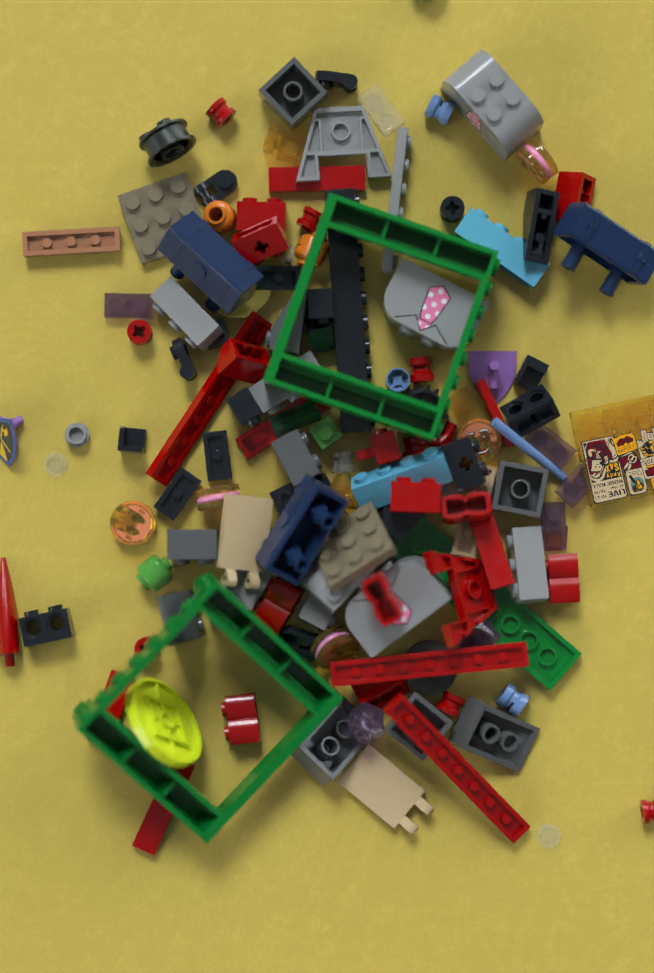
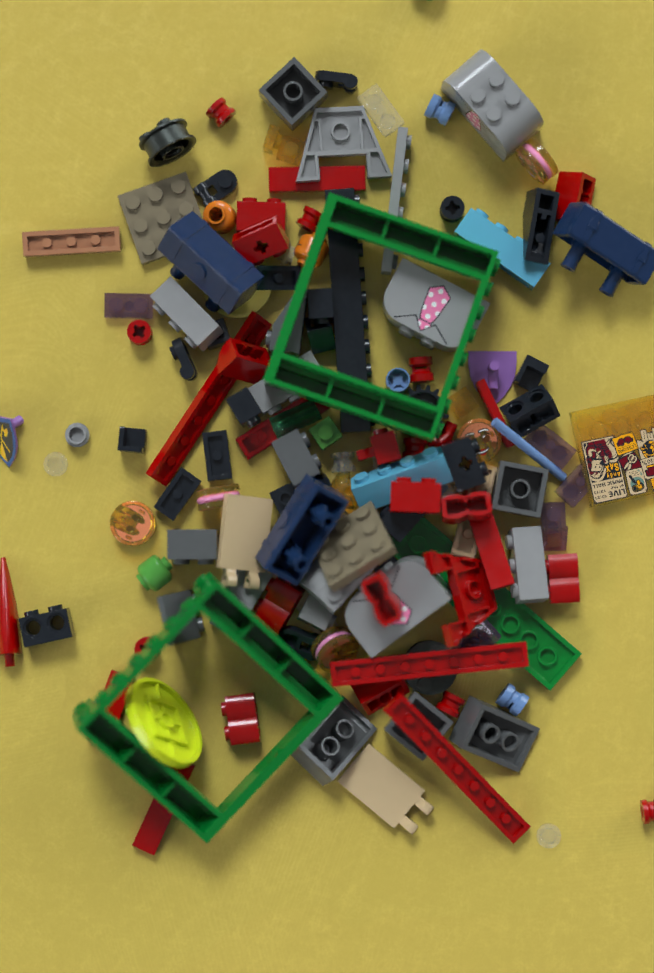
clear purple brick [348,702,384,744] -> none

